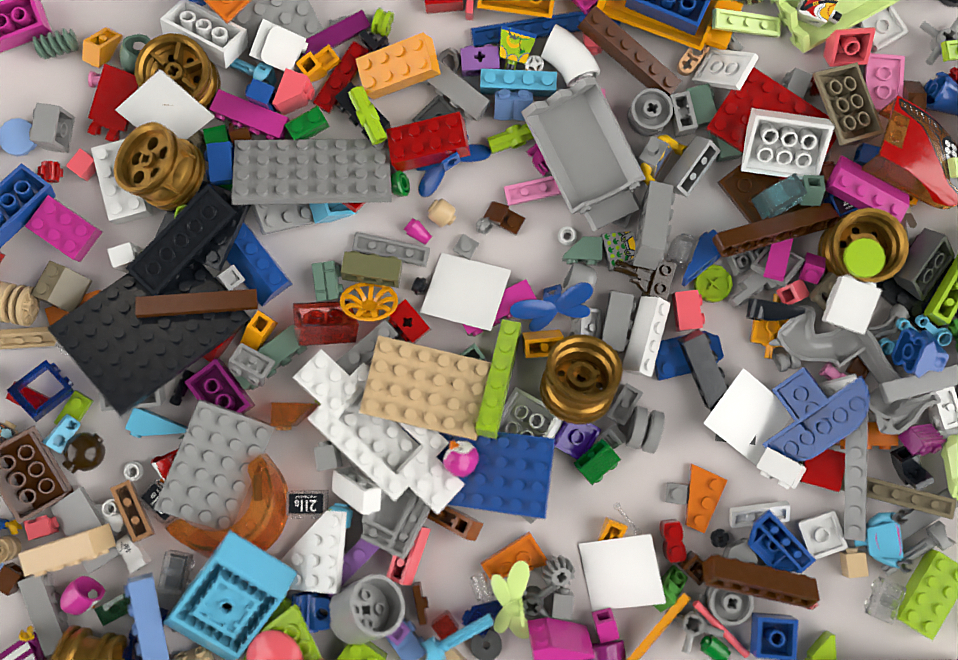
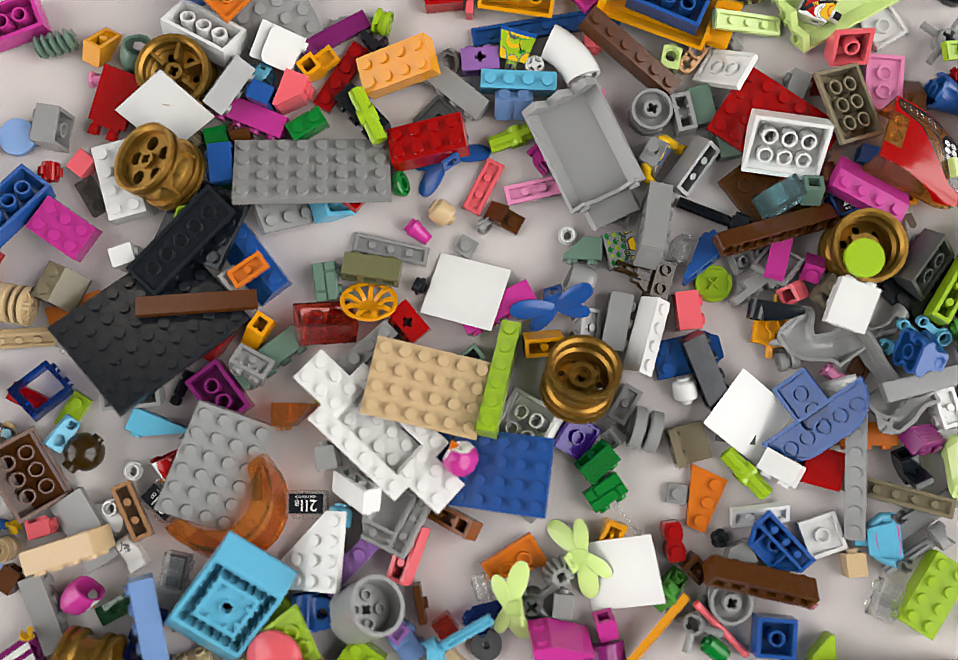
none -> clear smoke plate [74,175,106,218]
none -> brick [200,54,256,116]
none -> orange plate [226,251,270,289]
none -> coral tile [462,158,505,217]
none -> yellowish green piece [547,519,612,598]
none -> green brick [582,471,629,514]
none -> yellowish green brick [659,44,683,75]
none -> dark tan bracket [664,420,712,469]
none -> white head [672,375,698,405]
none -> black piece [676,196,751,230]
none -> lime piece [719,446,773,500]

